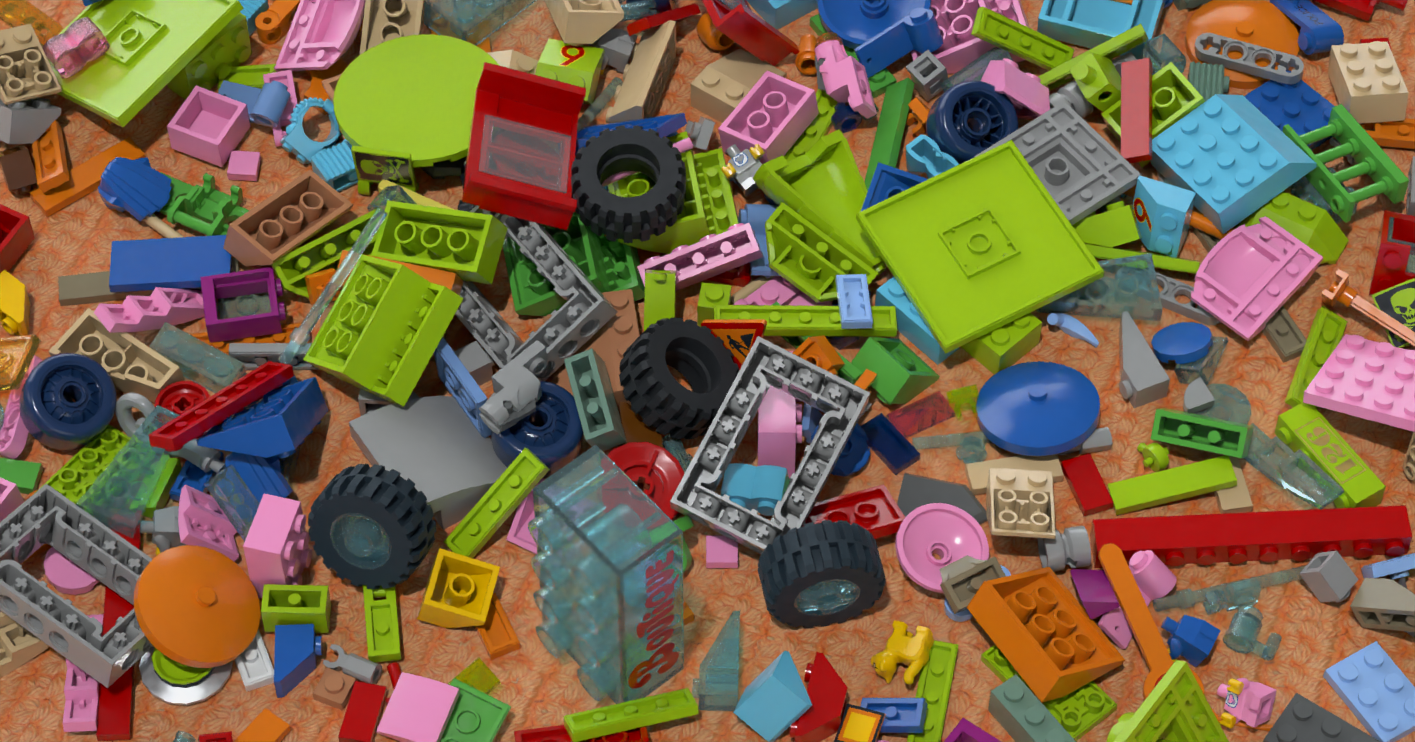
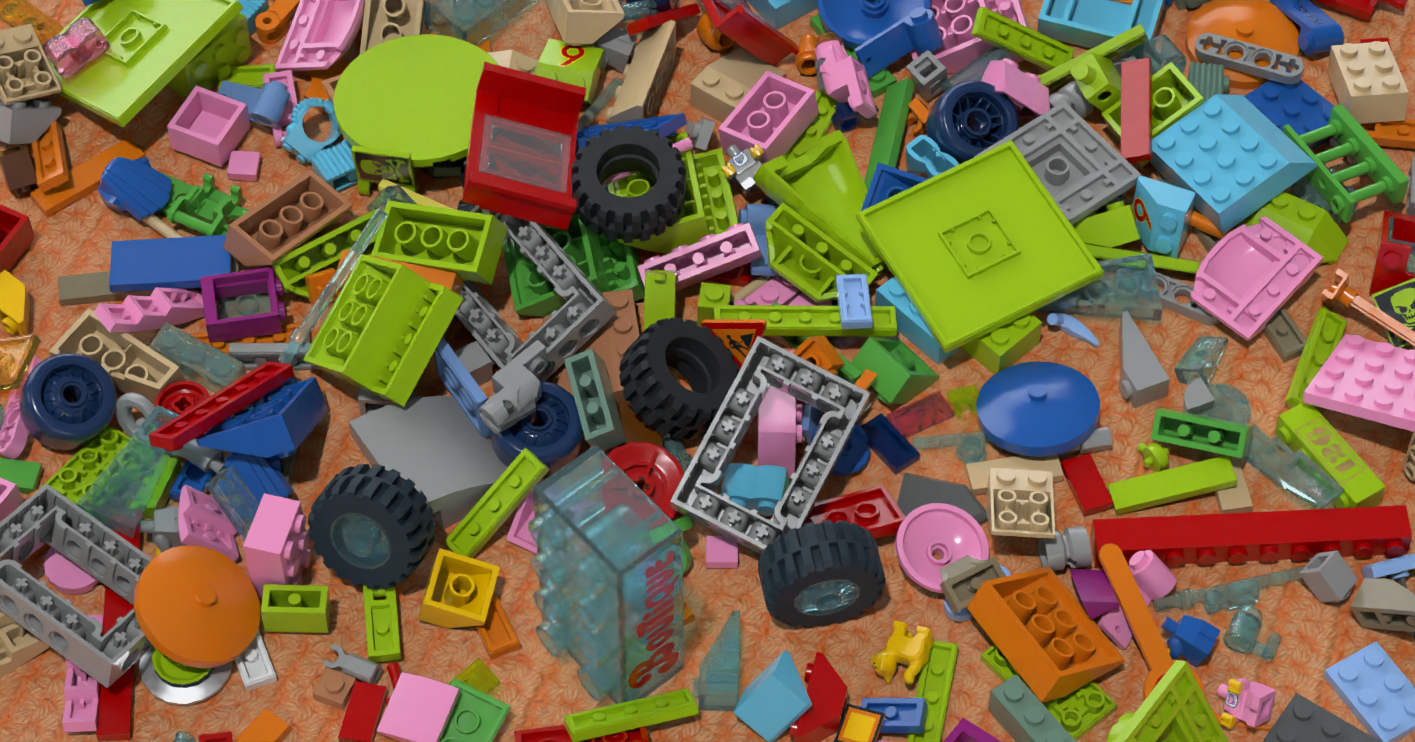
blue slope [274,624,323,698] -> none
blue tile [1151,322,1213,364] -> none

